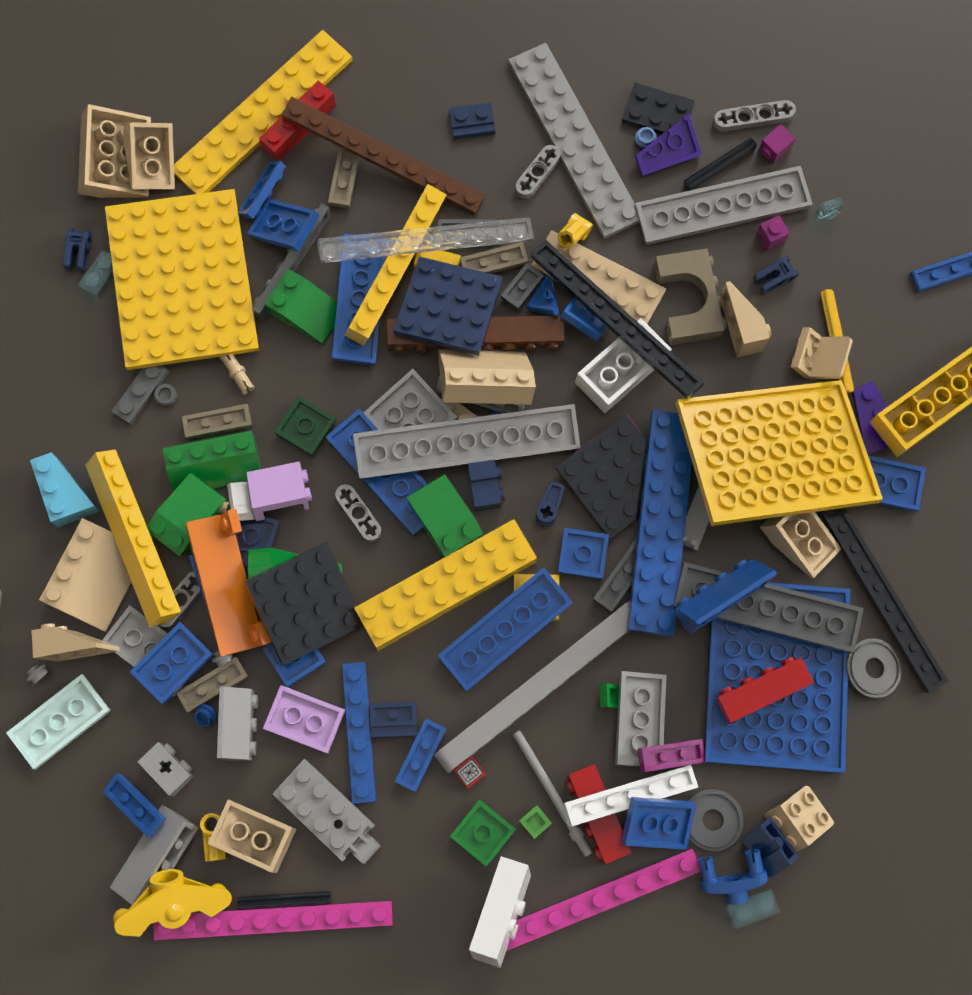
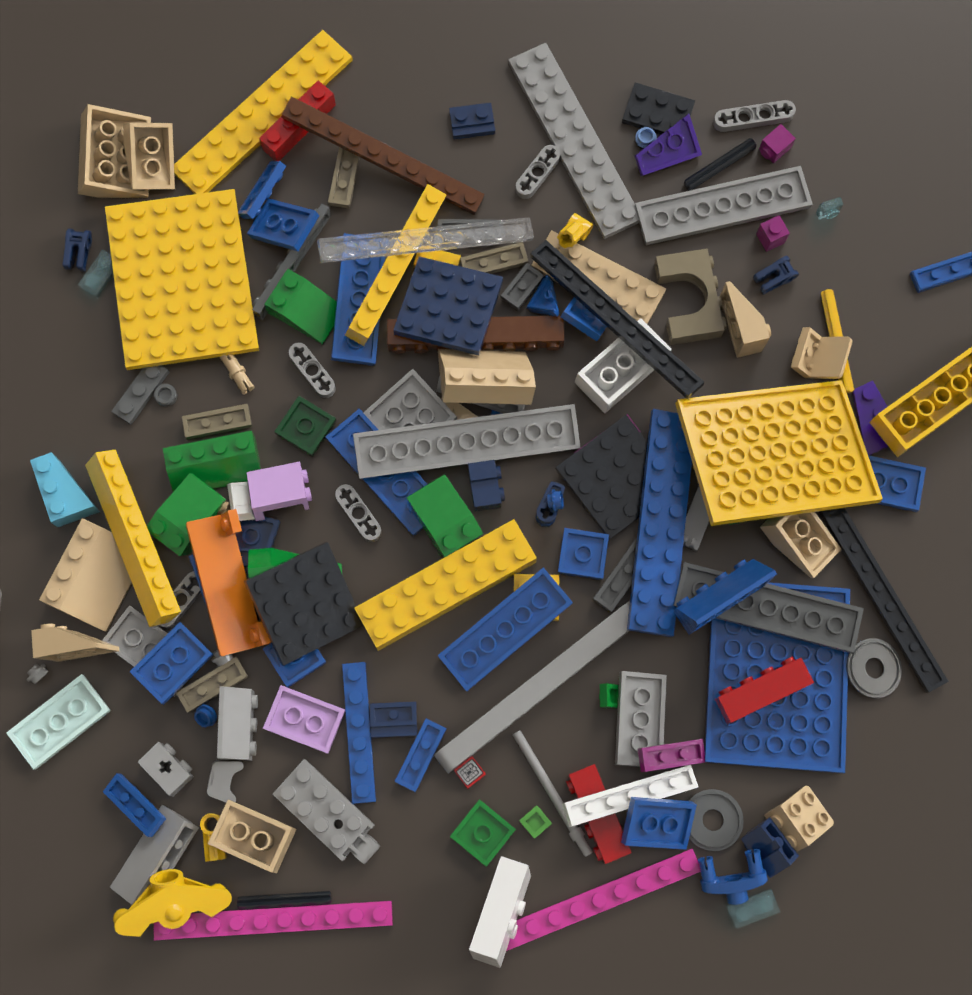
none -> light grey piece [207,760,243,803]
none -> light grey beam [289,343,336,398]
none -> blue plate [547,489,564,511]

